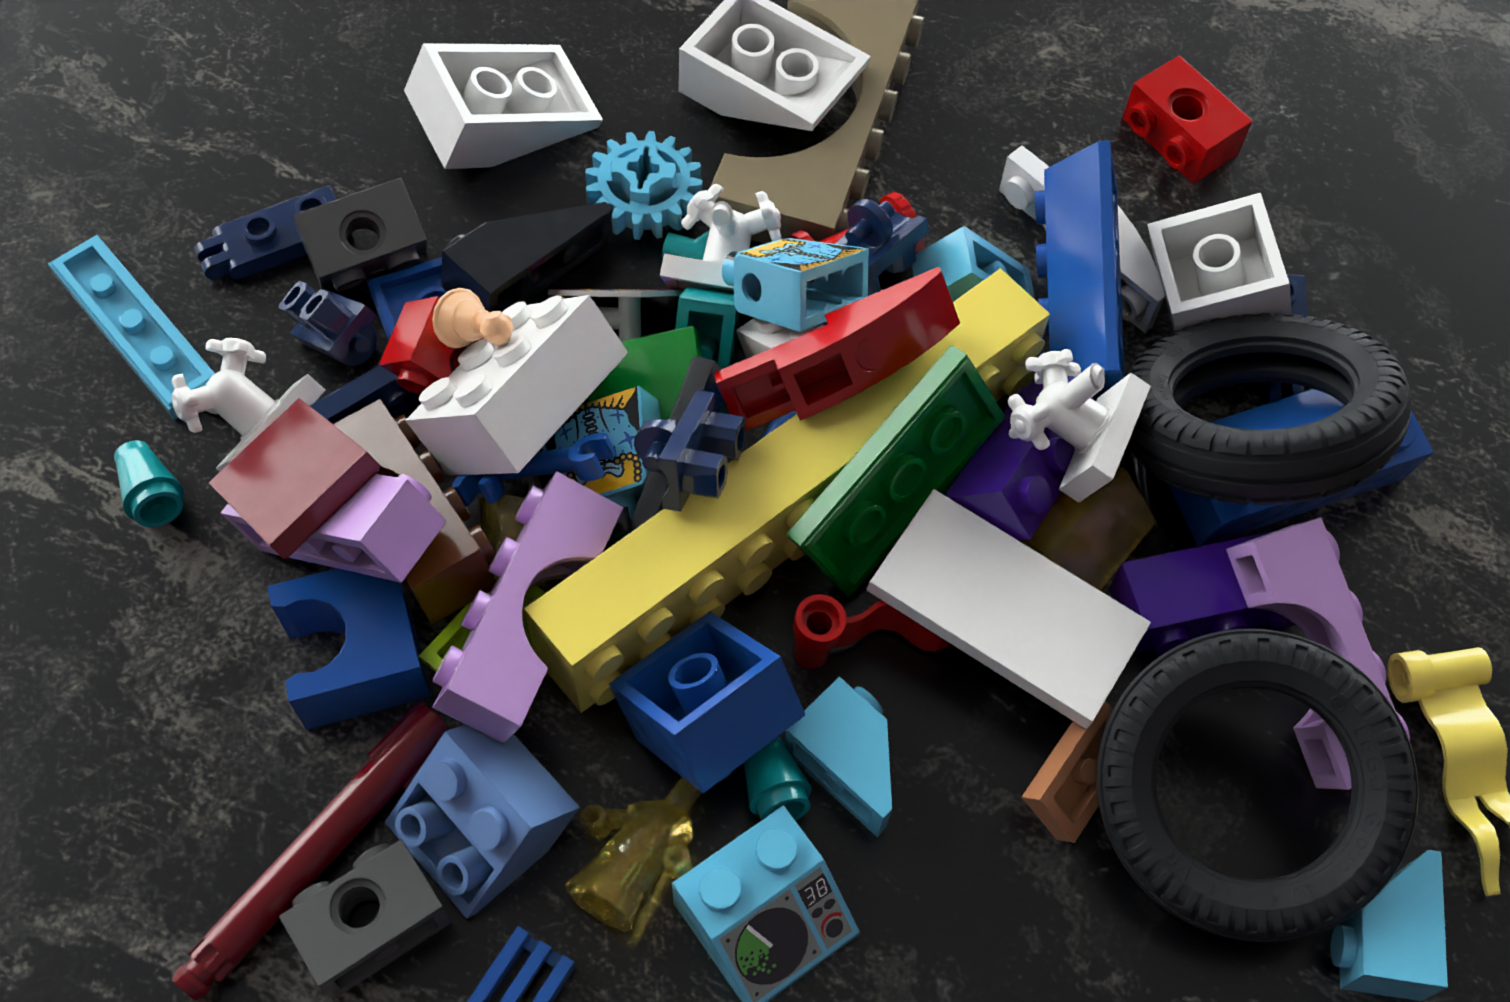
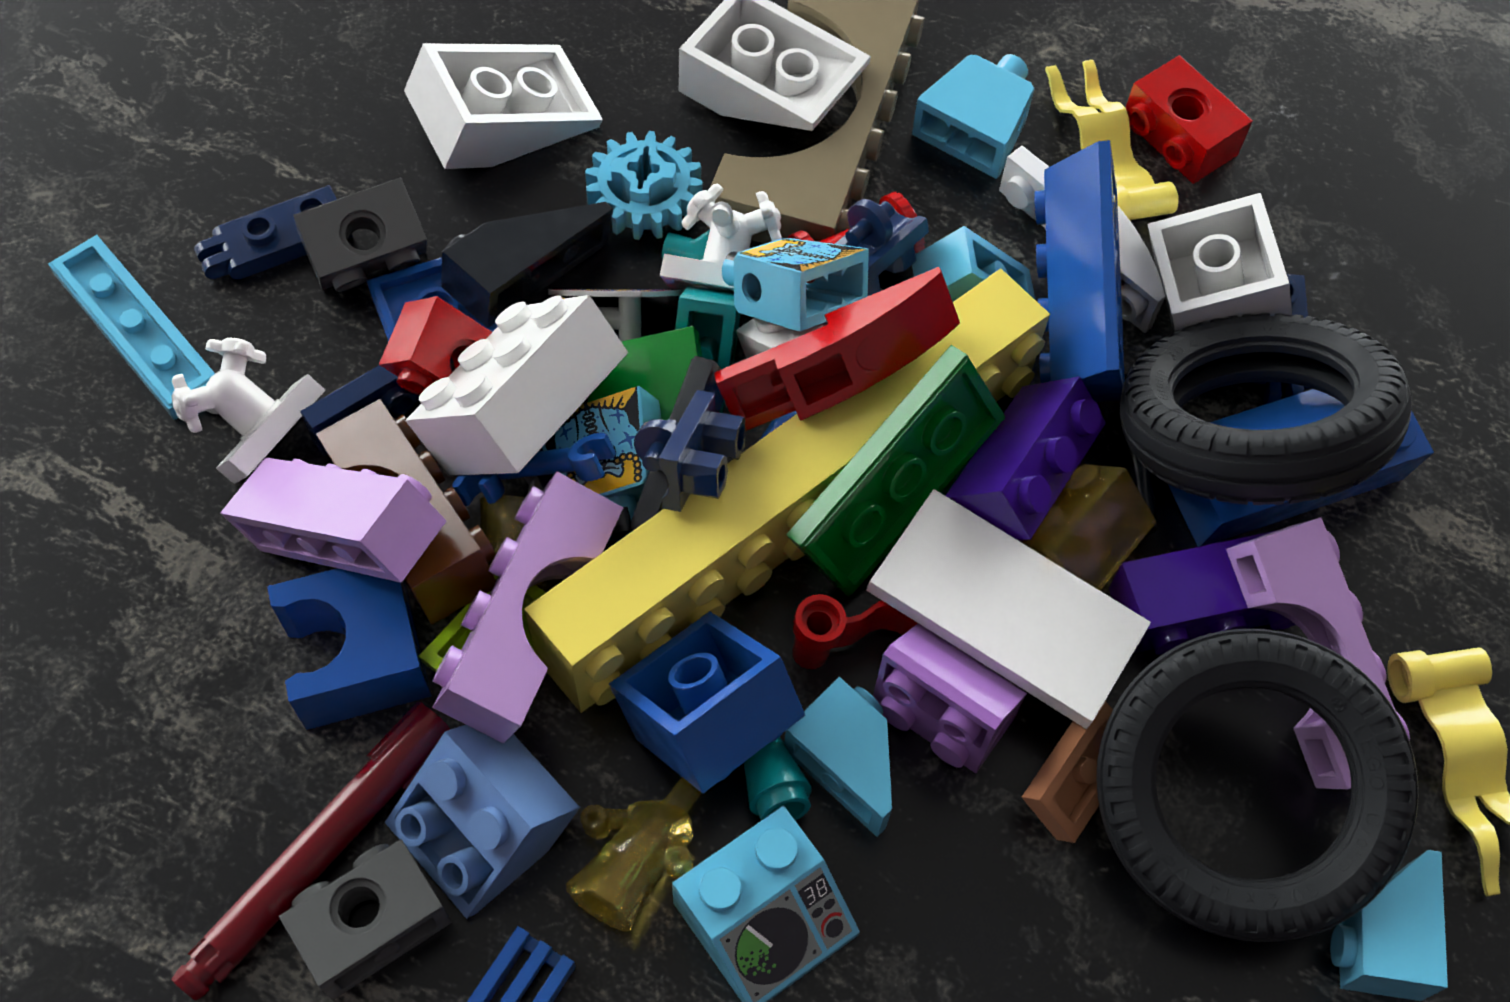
teal cone [114,440,184,528] -> none
tile [209,398,381,560] -> none
dark blue hips [278,281,377,366] -> none
light nougat piece [432,288,514,348] -> none
white piece [1008,349,1151,503] -> none
none -> medium lavender slope [873,623,1027,774]
none -> medium azure torso [912,54,1035,179]
none -> light yellow flag [1045,60,1179,221]

